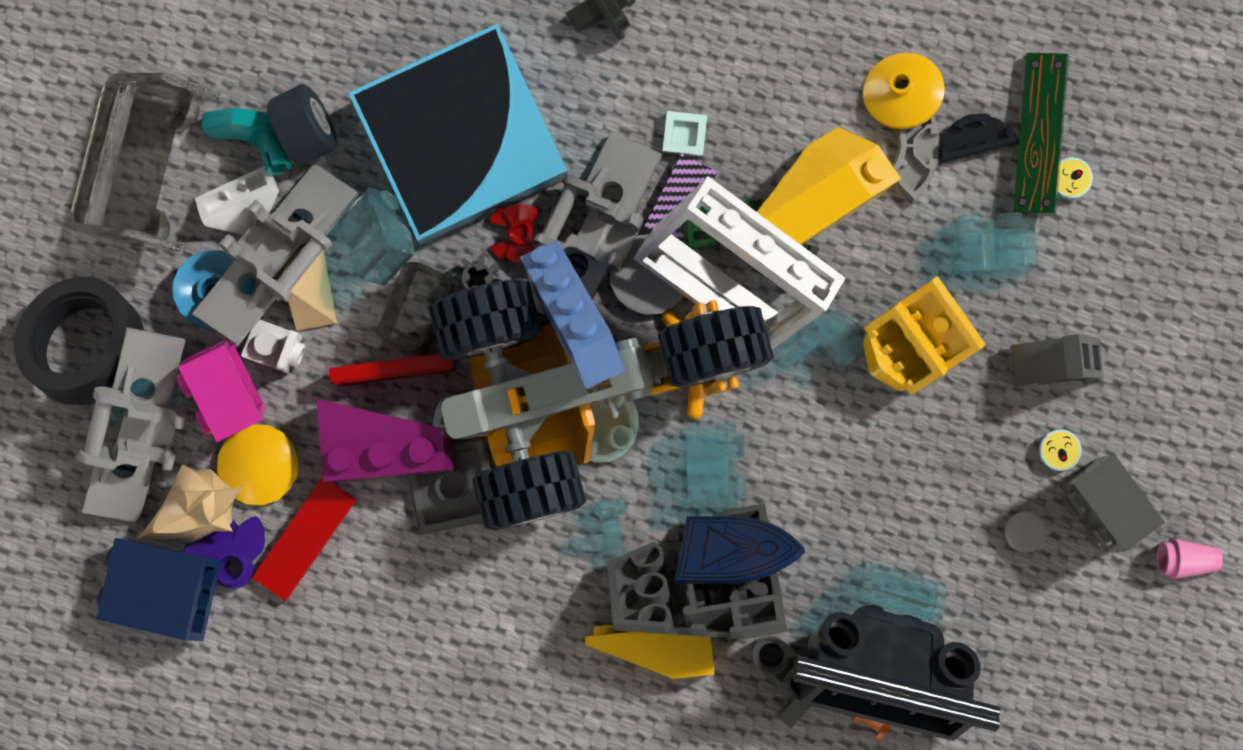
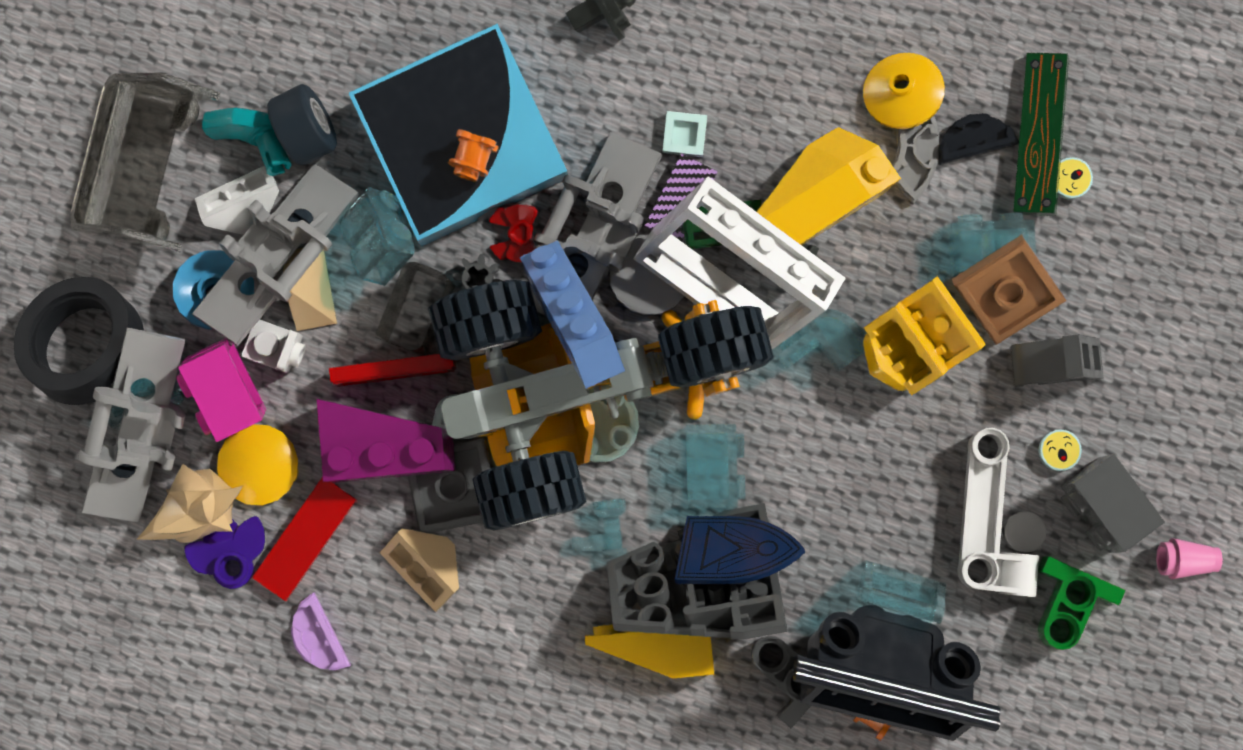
dark blue brick [96,538,222,641] -> none
none -> lavender tile [291,592,351,670]
none -> tan slope [379,528,459,612]
none -> orange brick [448,129,498,182]
none -> medium nougat tile [951,234,1066,345]
none -> white piece [957,428,1039,597]
none -> green tile [1038,556,1126,650]

